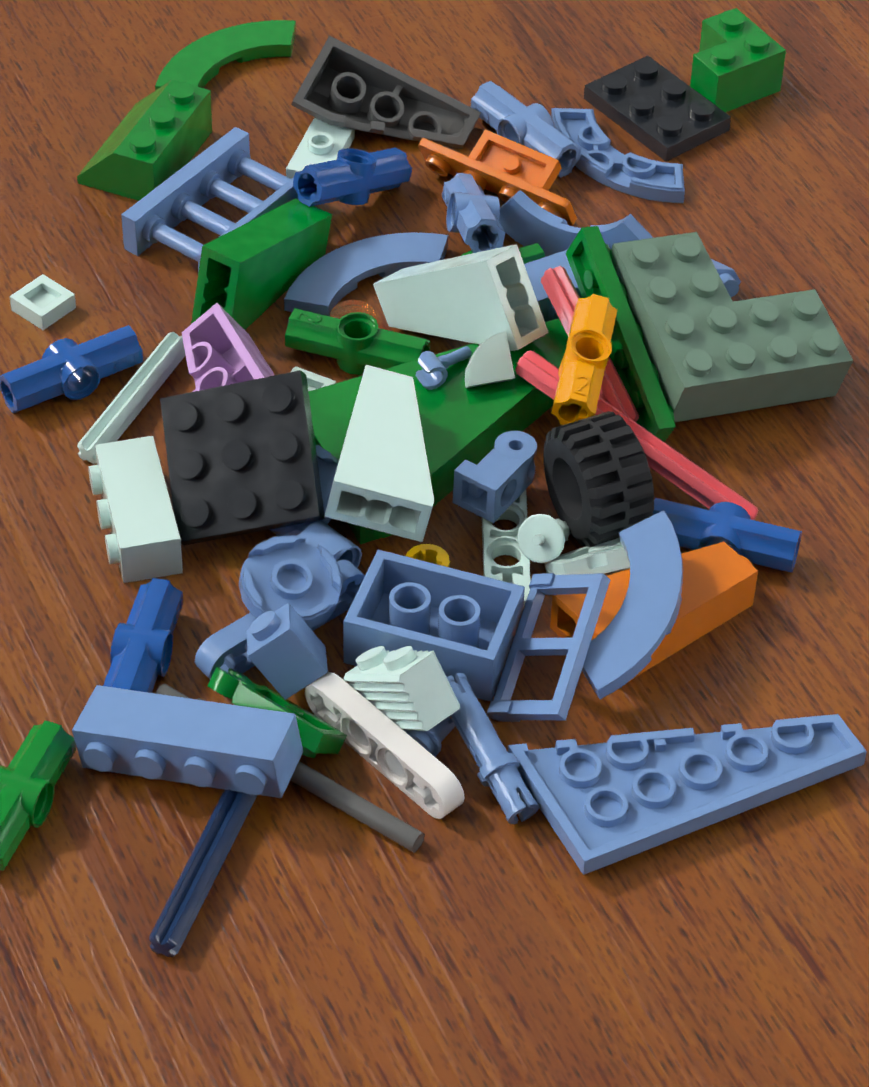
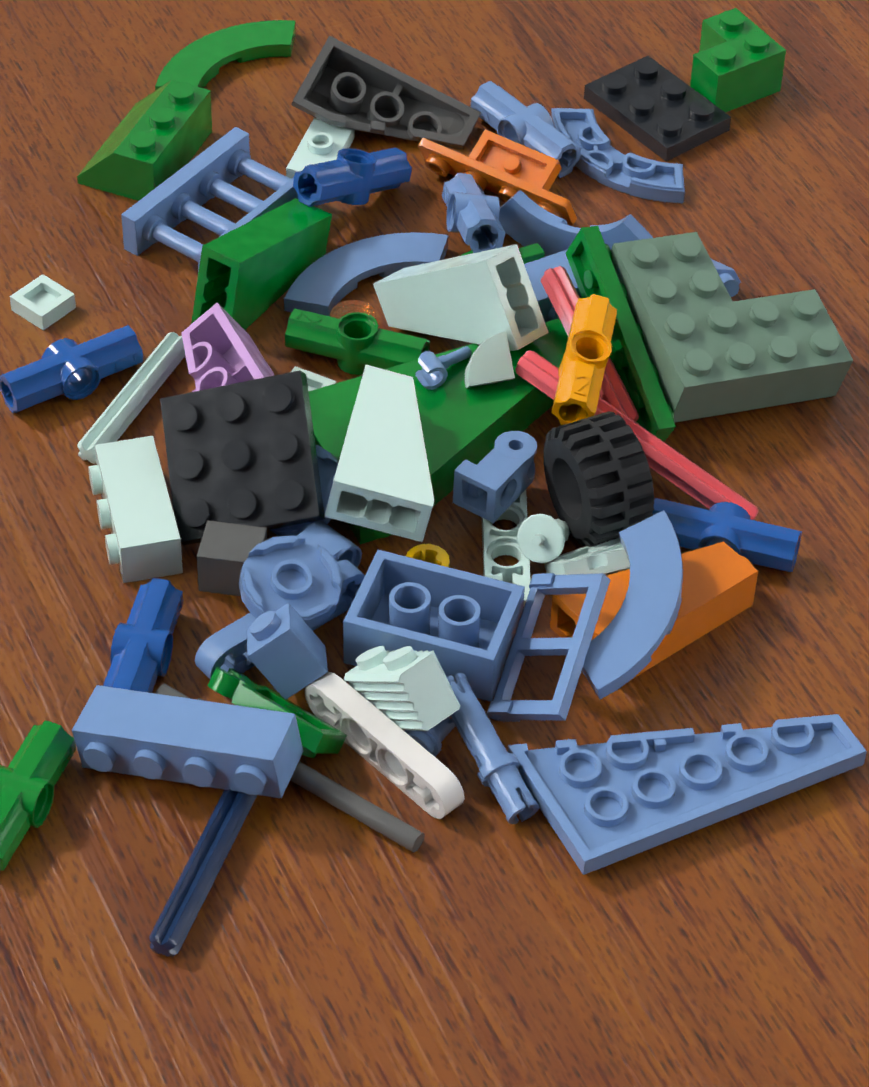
none -> dark grey brick [197,520,267,596]

